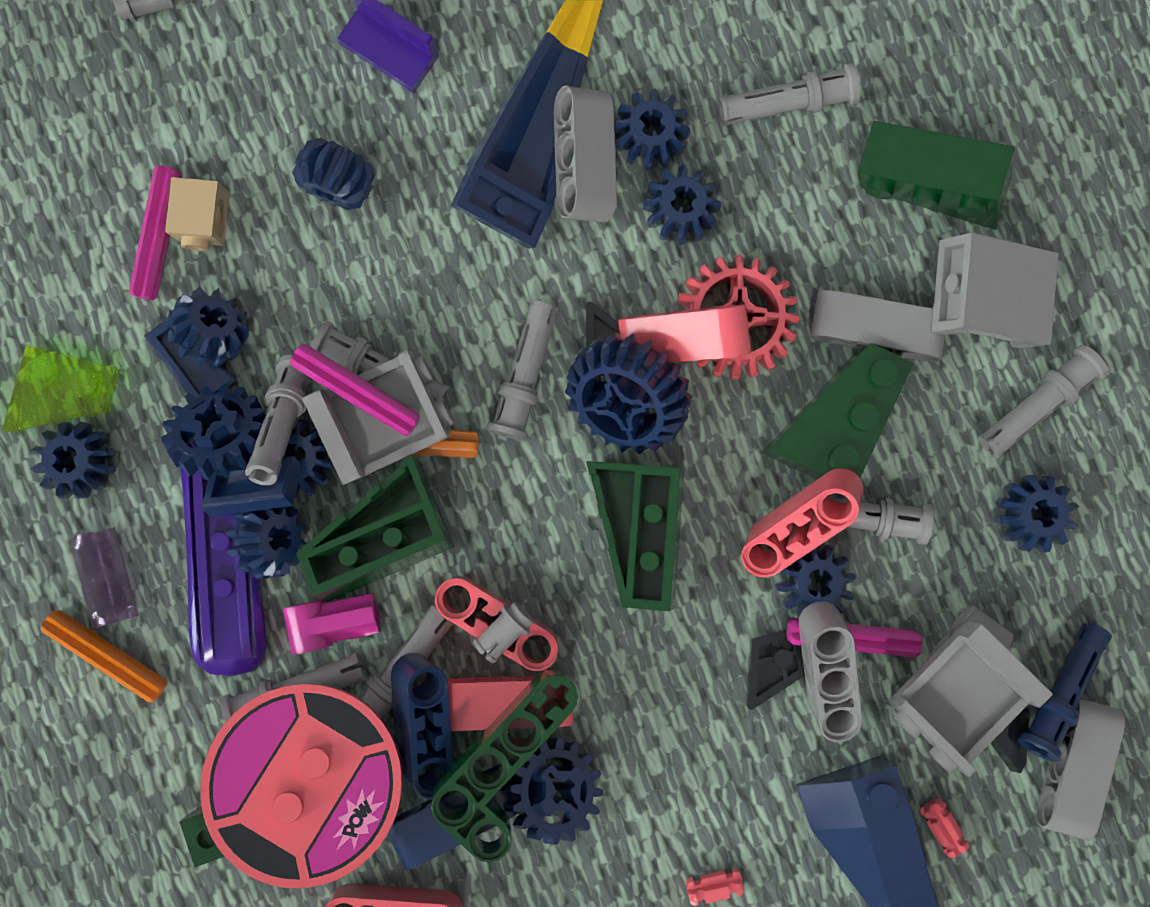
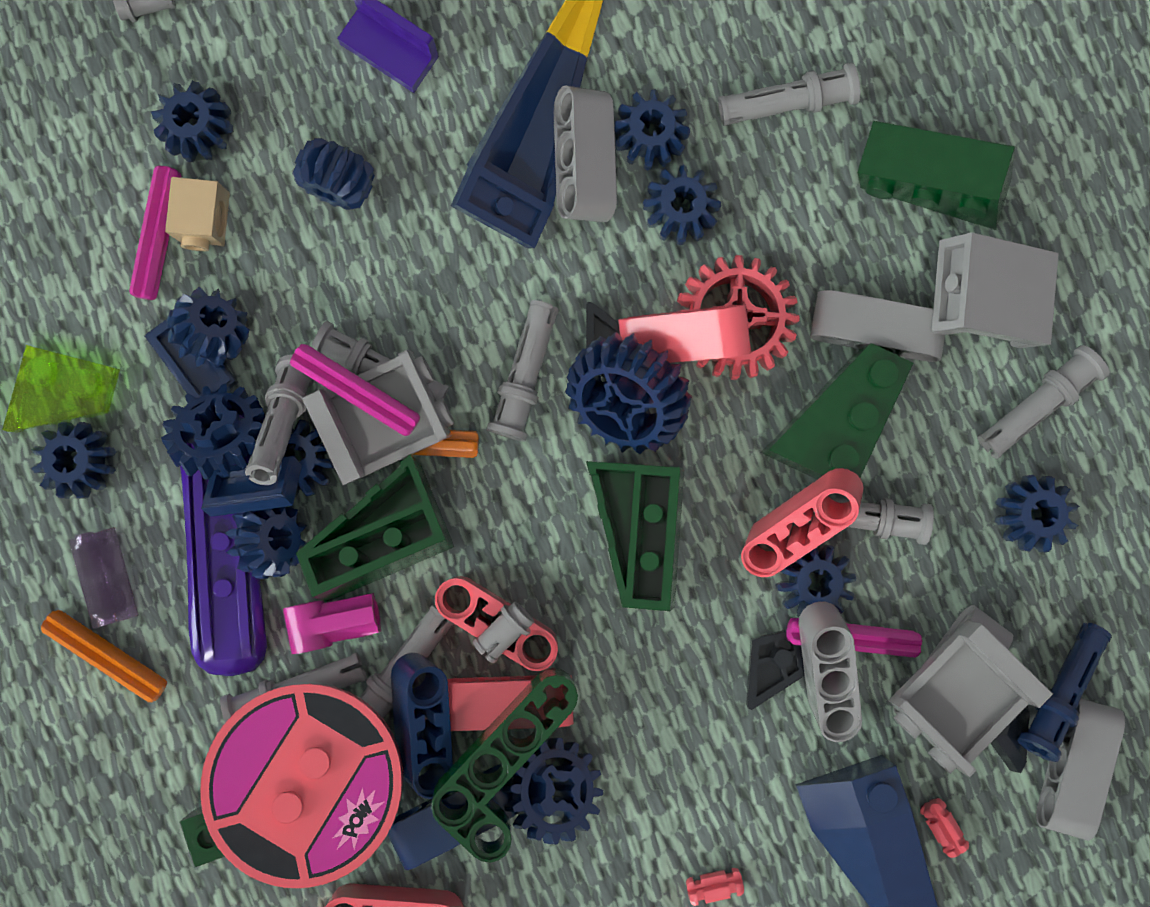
none -> dark blue gear [151,80,234,163]

